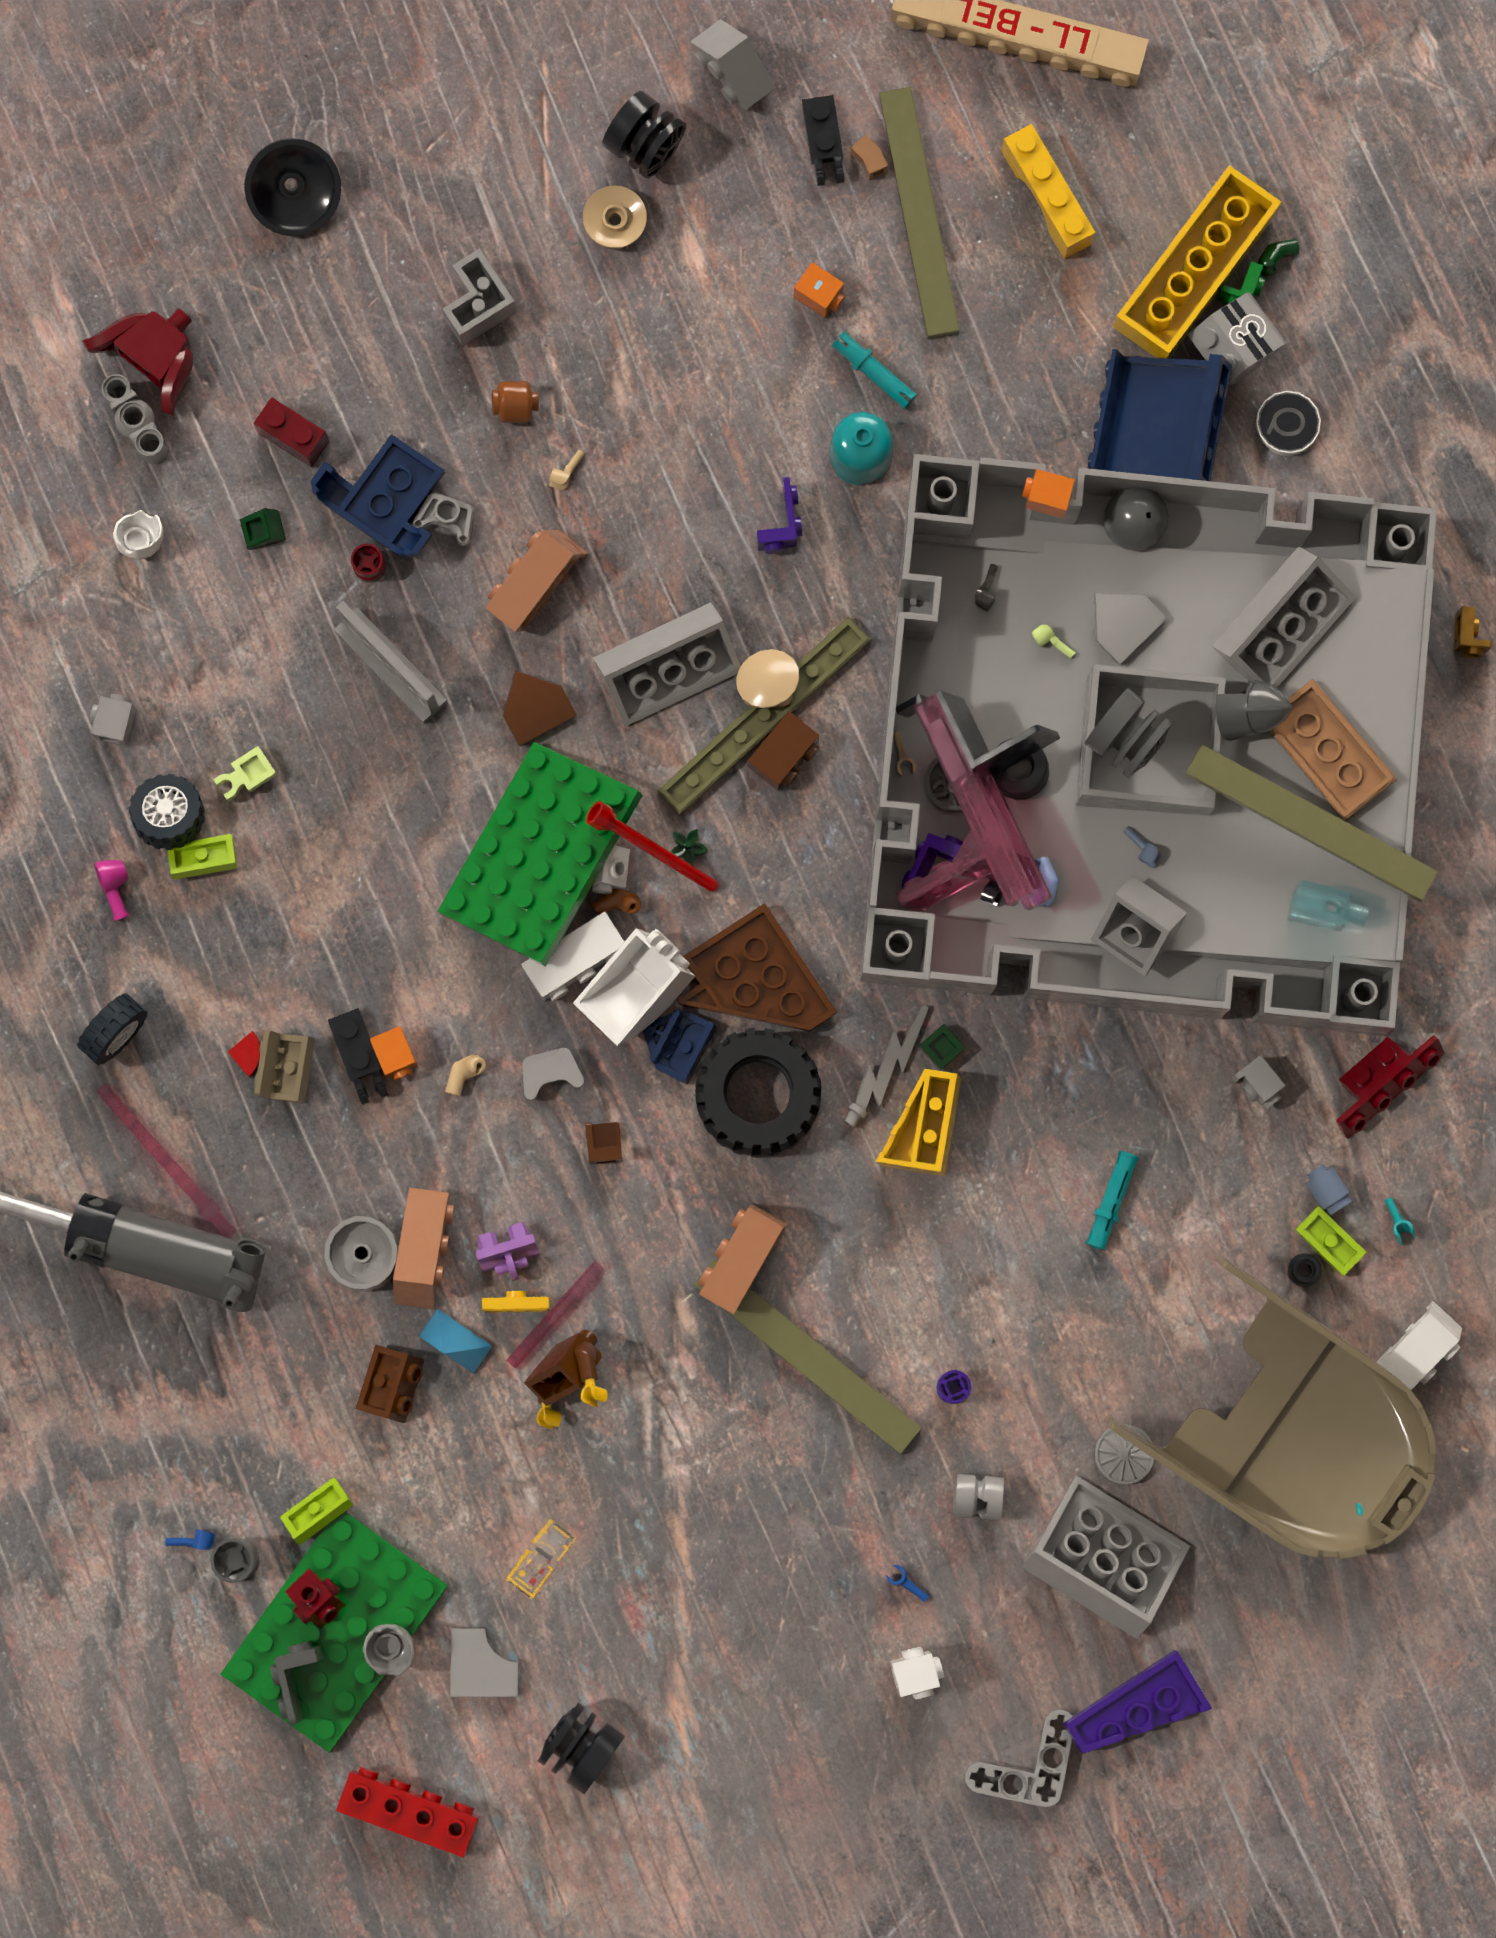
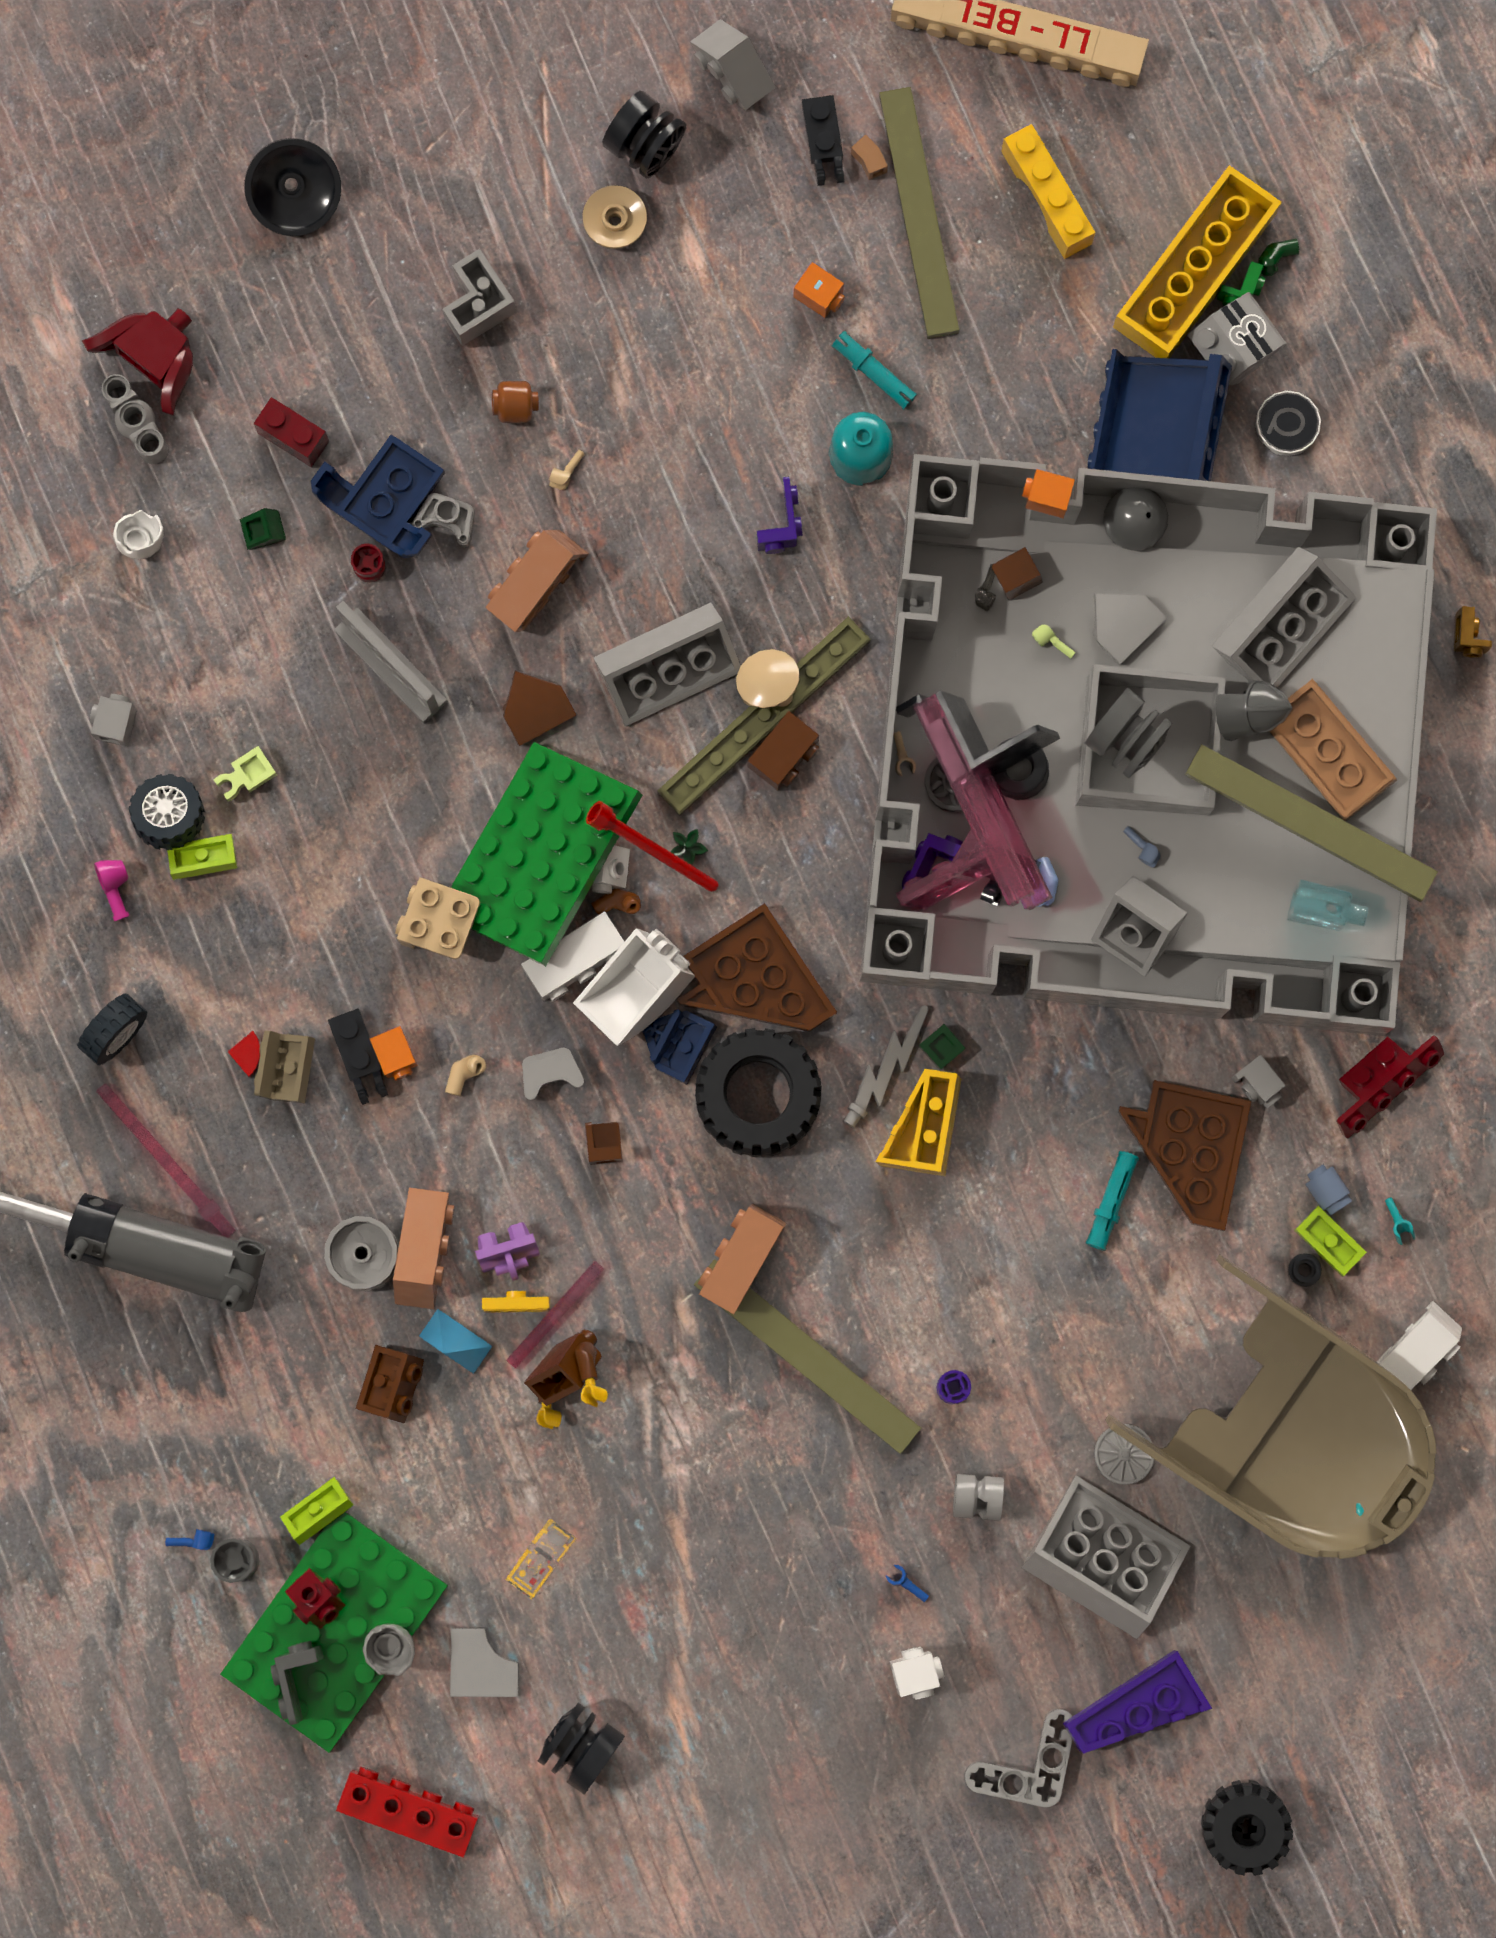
none -> tan bracket [395,877,480,959]
none -> reddish brown panel [992,547,1043,600]
none -> reddish brown wing [1118,1080,1251,1231]
none -> black wheel [1201,1780,1293,1876]

